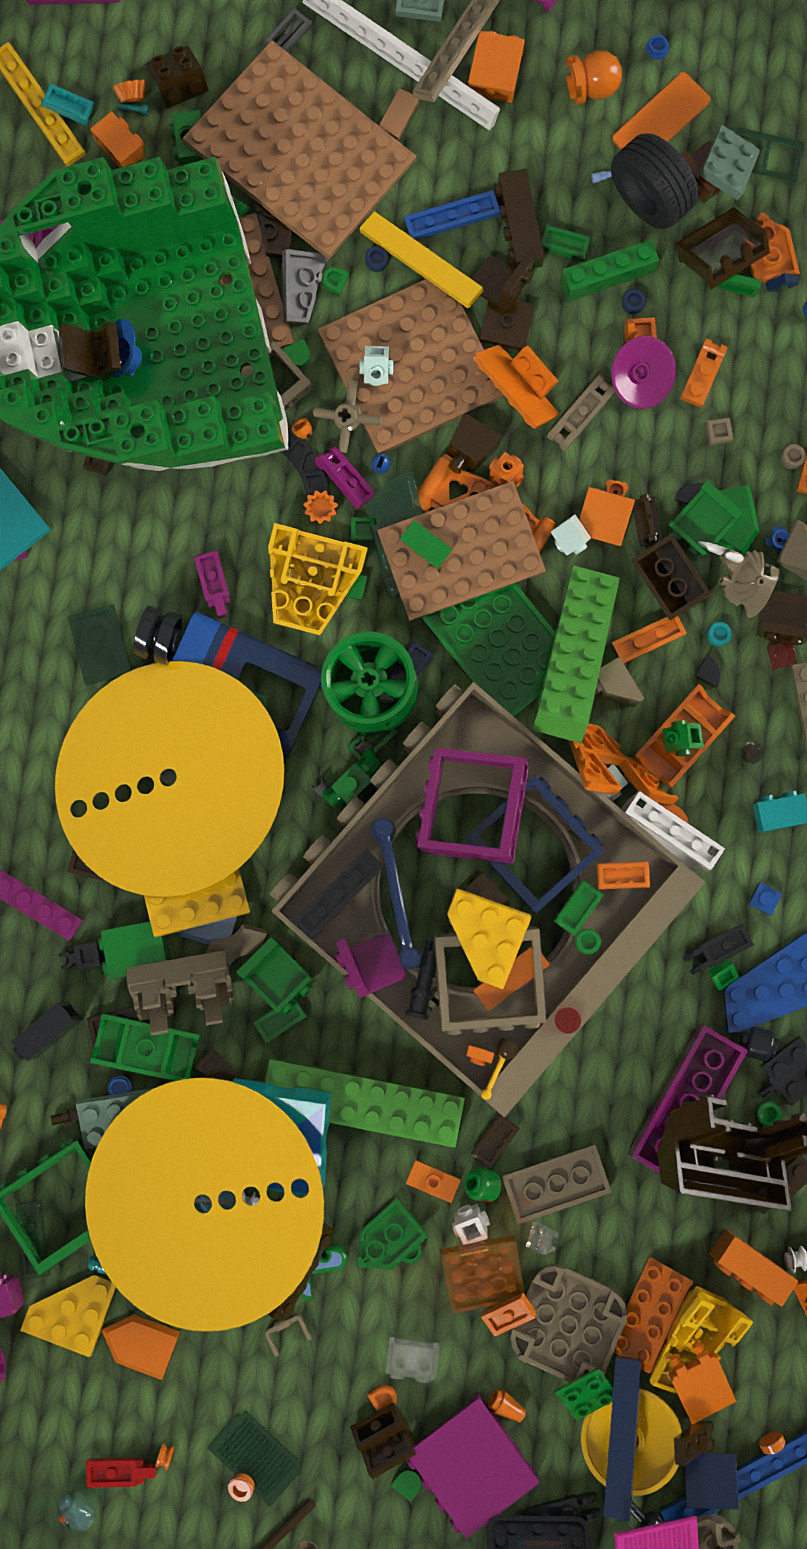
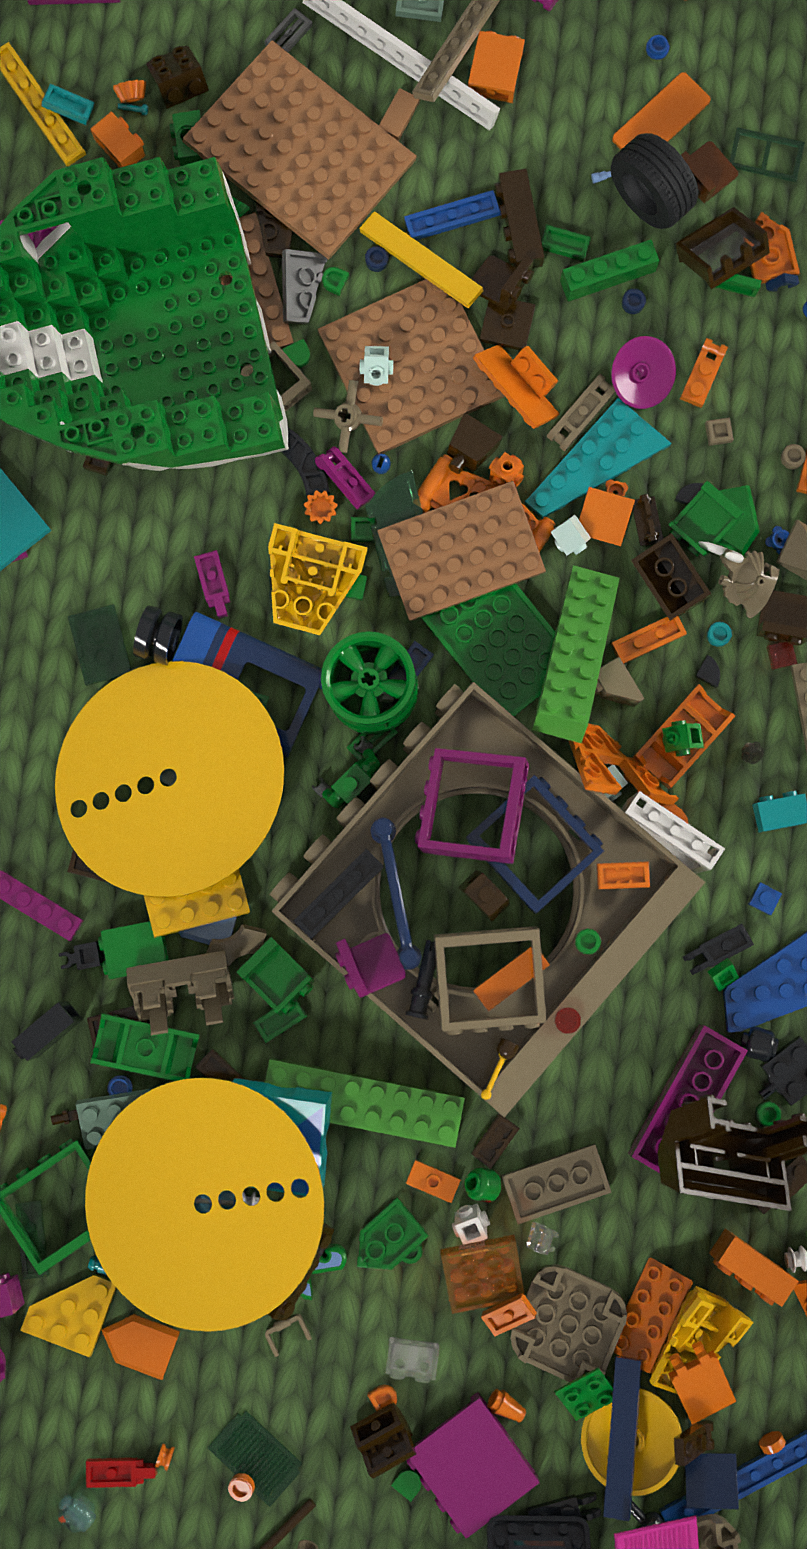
dark brown bracket [58,322,121,381] -> none
blue piece [110,319,142,378] -> none
orange hinge [291,418,313,439] -> none
green tile [399,520,453,570] -> none
yellow plate [447,888,531,989] -> none
orange plate [466,1044,494,1066] -> none
green tile [553,880,604,936] -> none
orange tile [565,50,622,106] -> none
orange tile [624,317,657,343] -> none
sand green plate [699,125,760,201] -> none
none -> teal wing [525,398,672,519]

